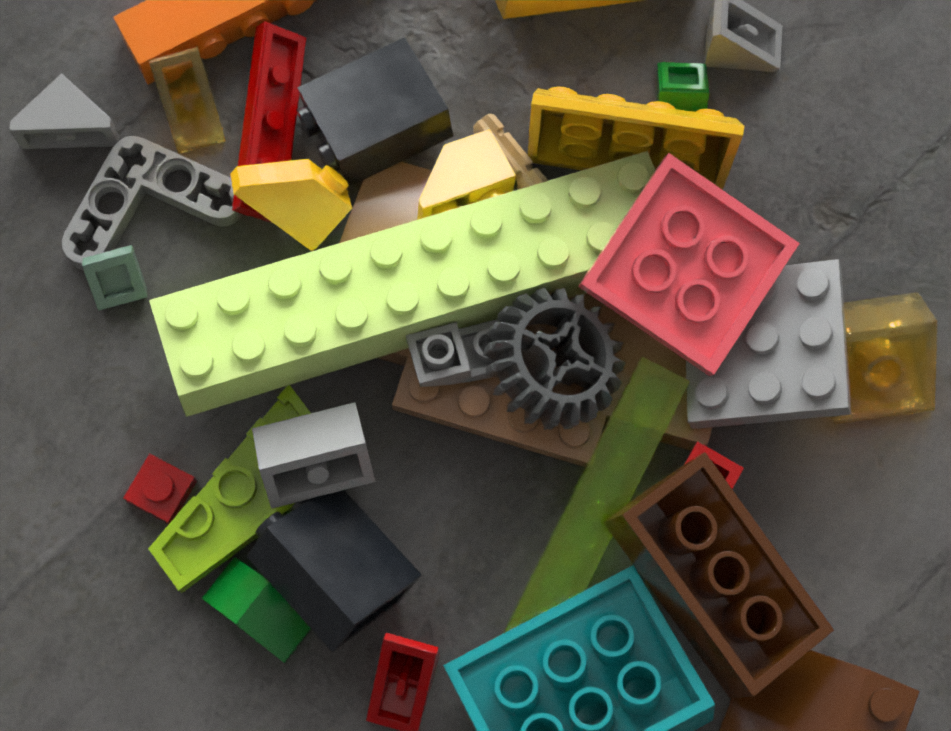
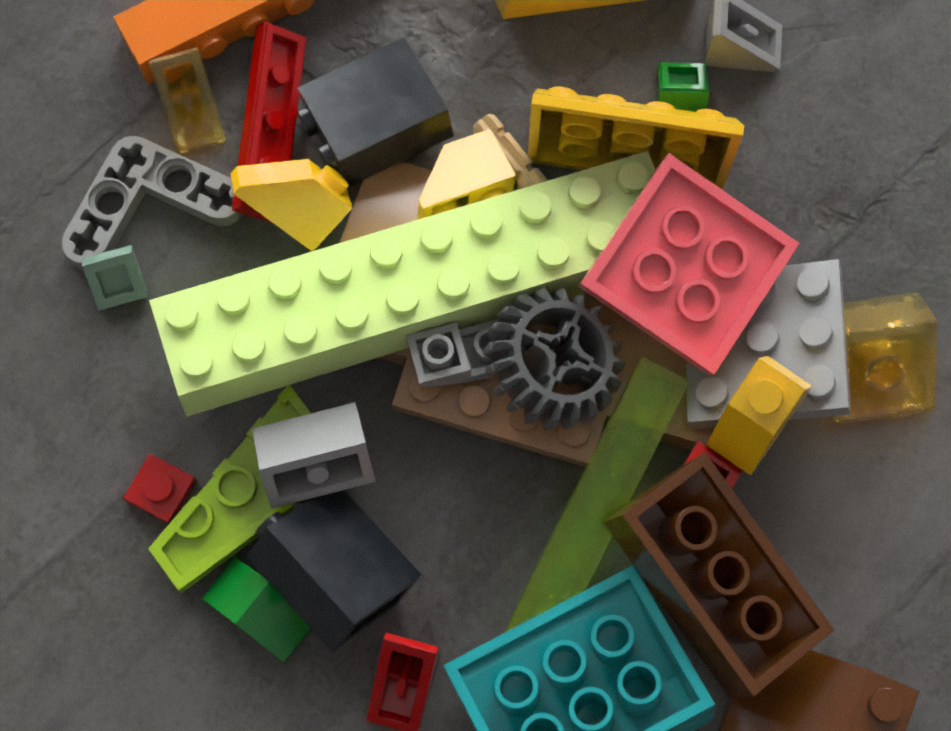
light grey slope [10,73,120,149] -> none
none -> yellow slope [706,356,813,475]

